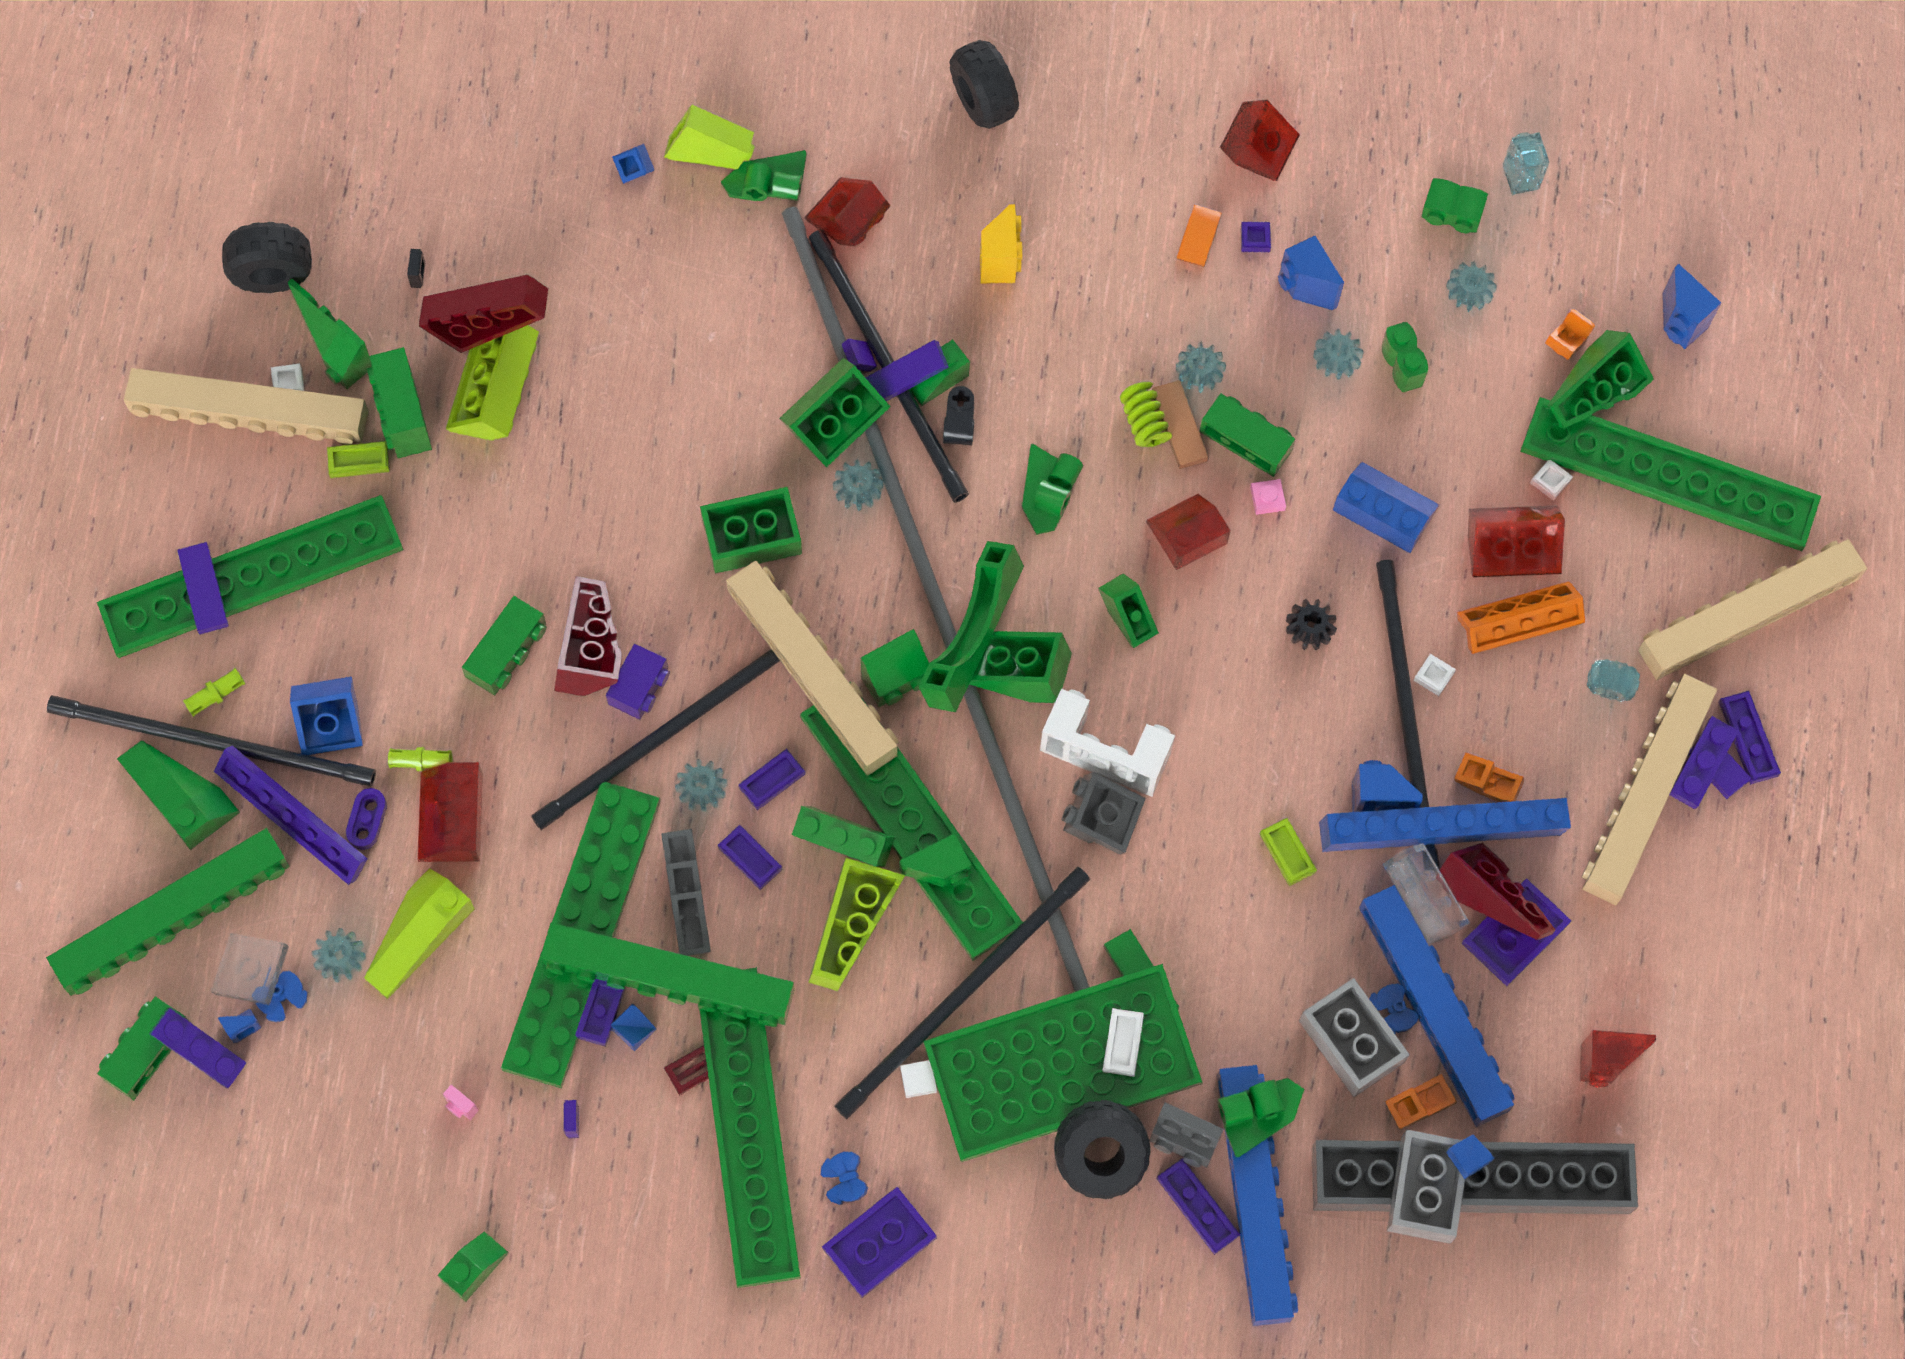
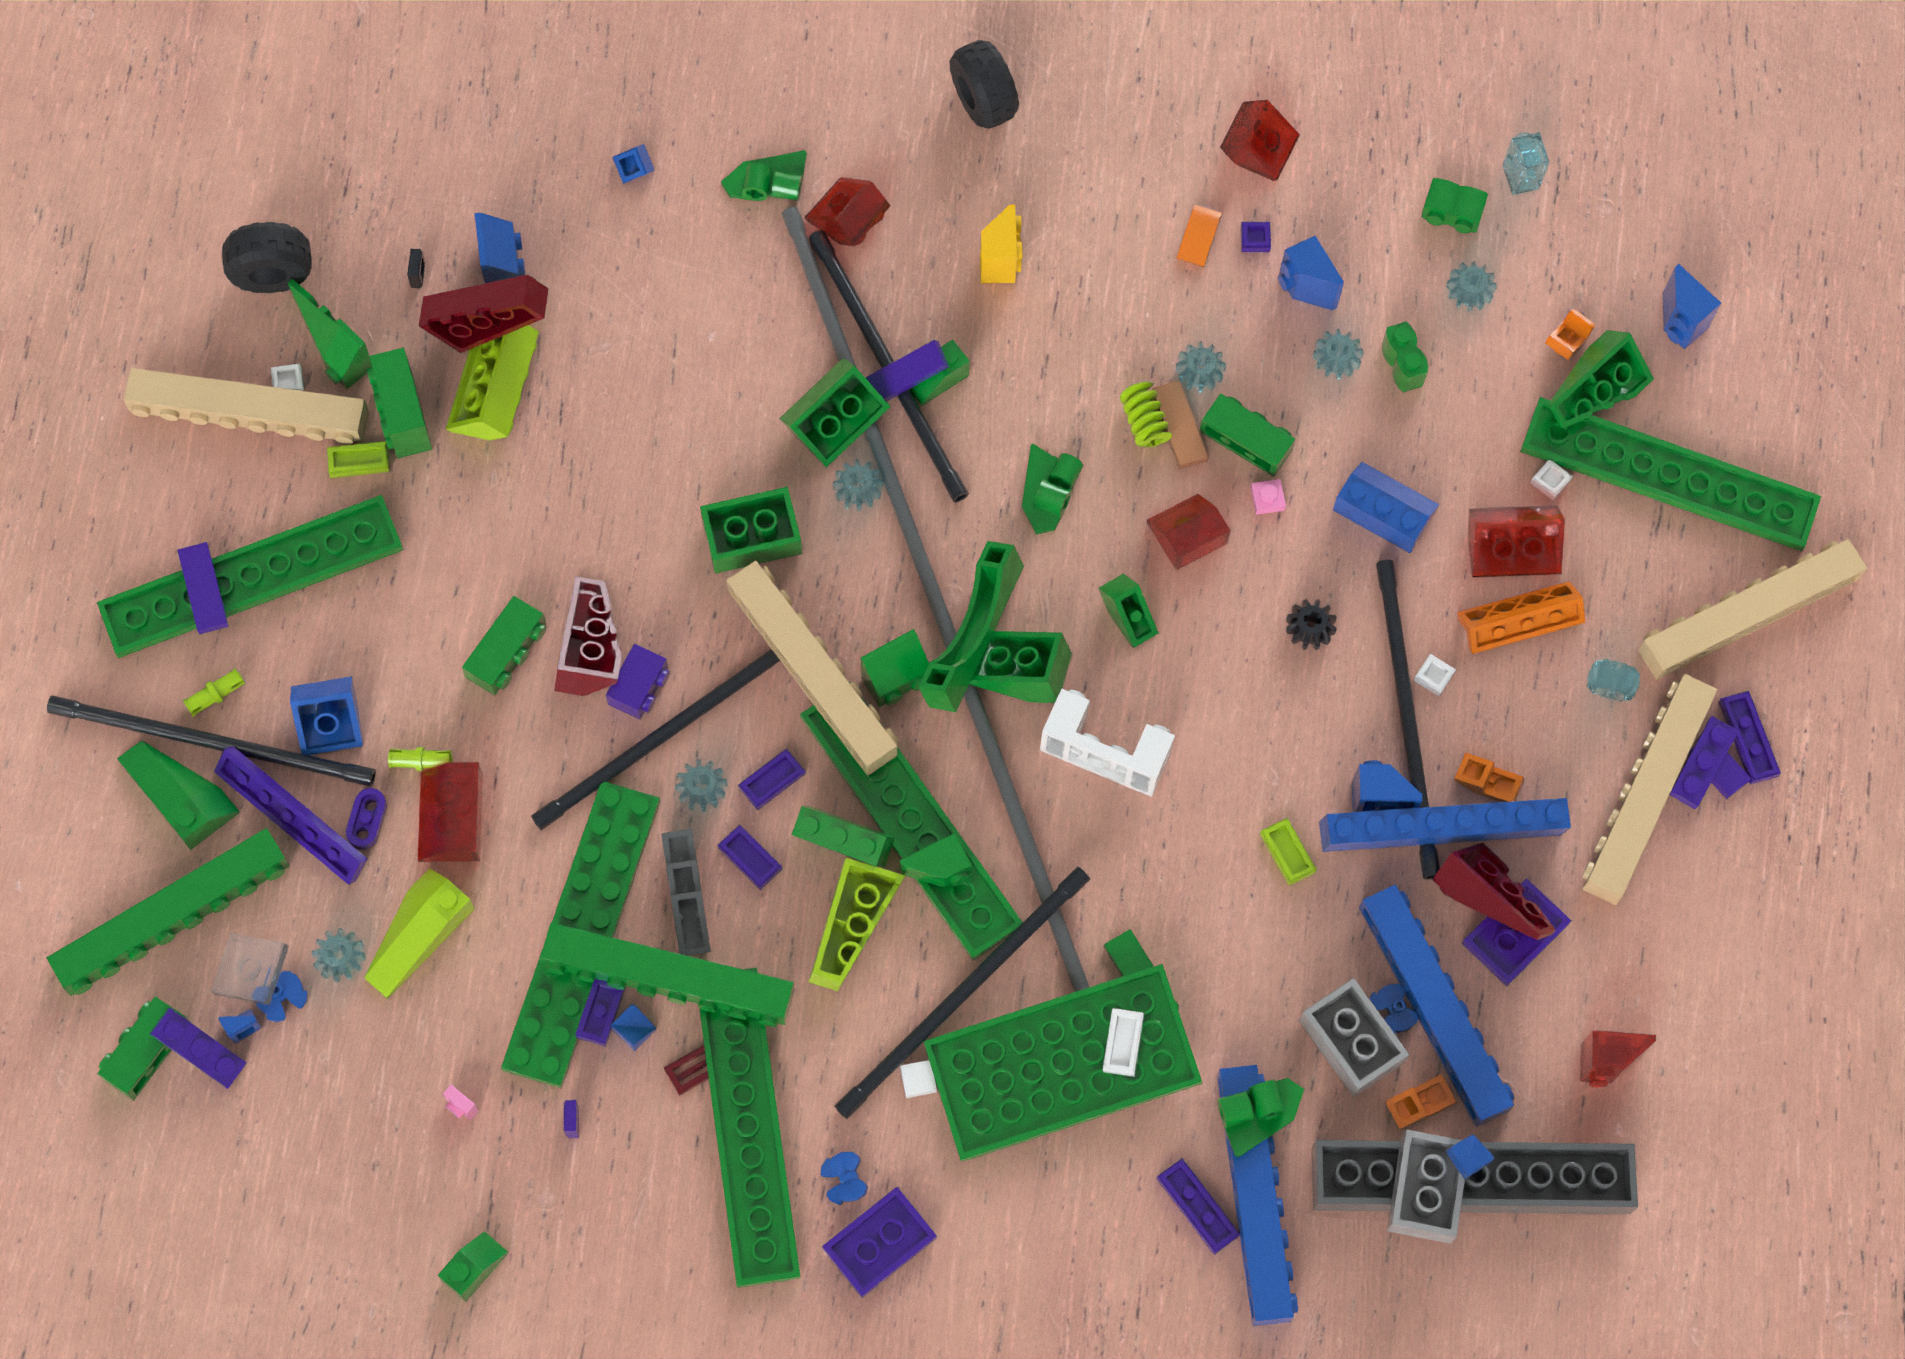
lime slope [664,105,755,169] -> none
dark purple tile [842,339,877,372] -> none
black piece [943,386,974,446] -> none
black tyre [1054,1100,1151,1199] -> none
dark grey plate [1062,772,1146,855] -> none
dark grey plate [1149,1102,1223,1168] -> none
clear brick [1383,843,1470,945] -> none
none -> blue slope [474,213,526,283]

